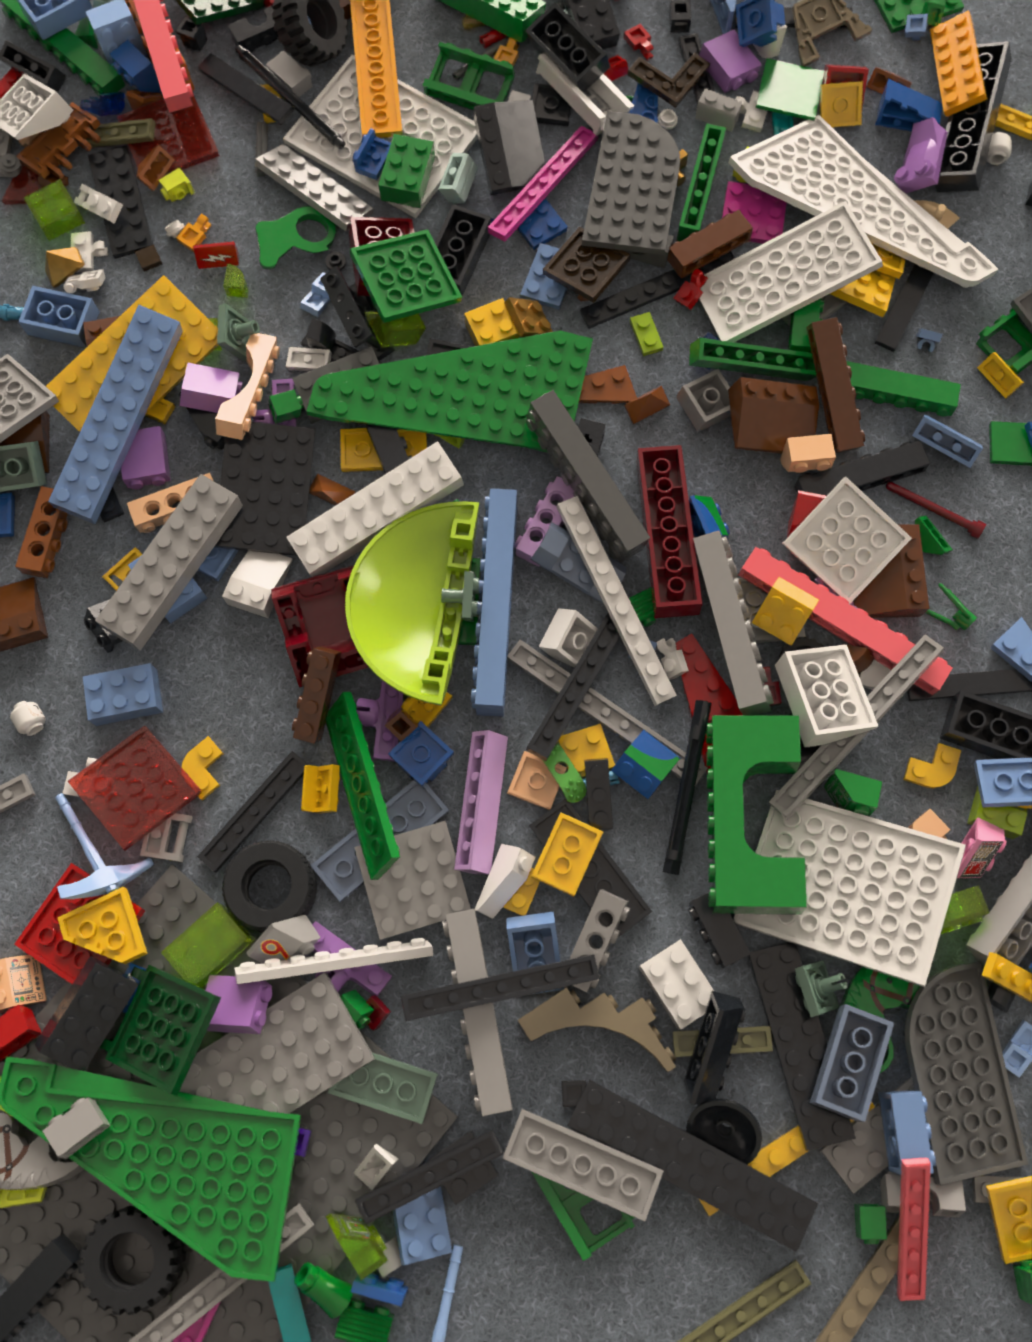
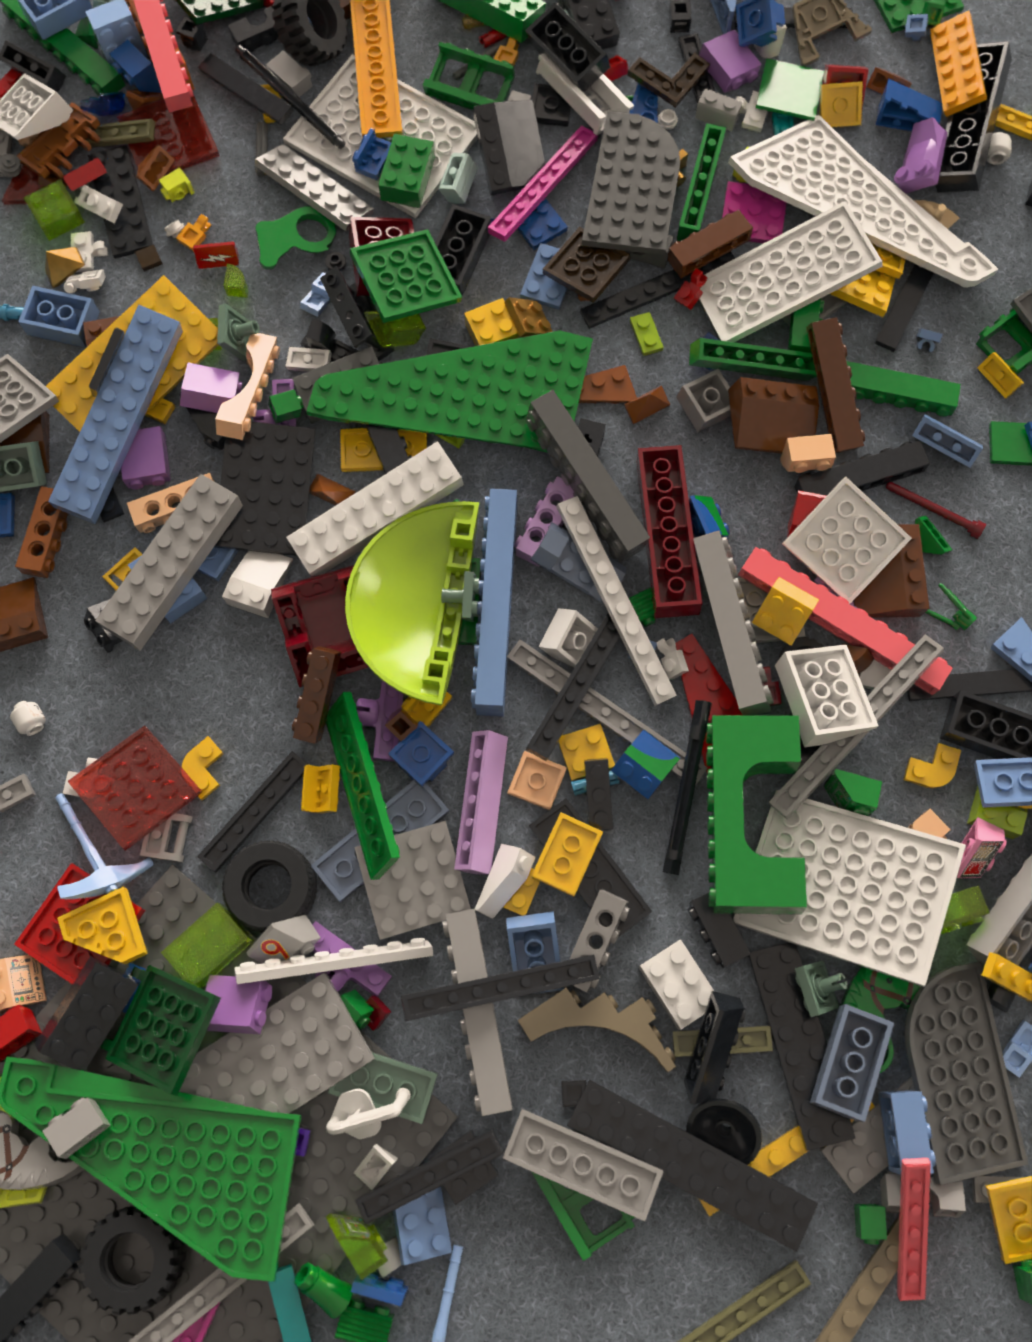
medium blue brick [83,663,163,726] -> none
bright green piece [542,743,586,803] -> none
red plate [624,24,654,60] -> none
none -> red slope [63,158,107,191]
none -> black tile [89,327,125,398]
none -> white piece [326,1088,411,1139]

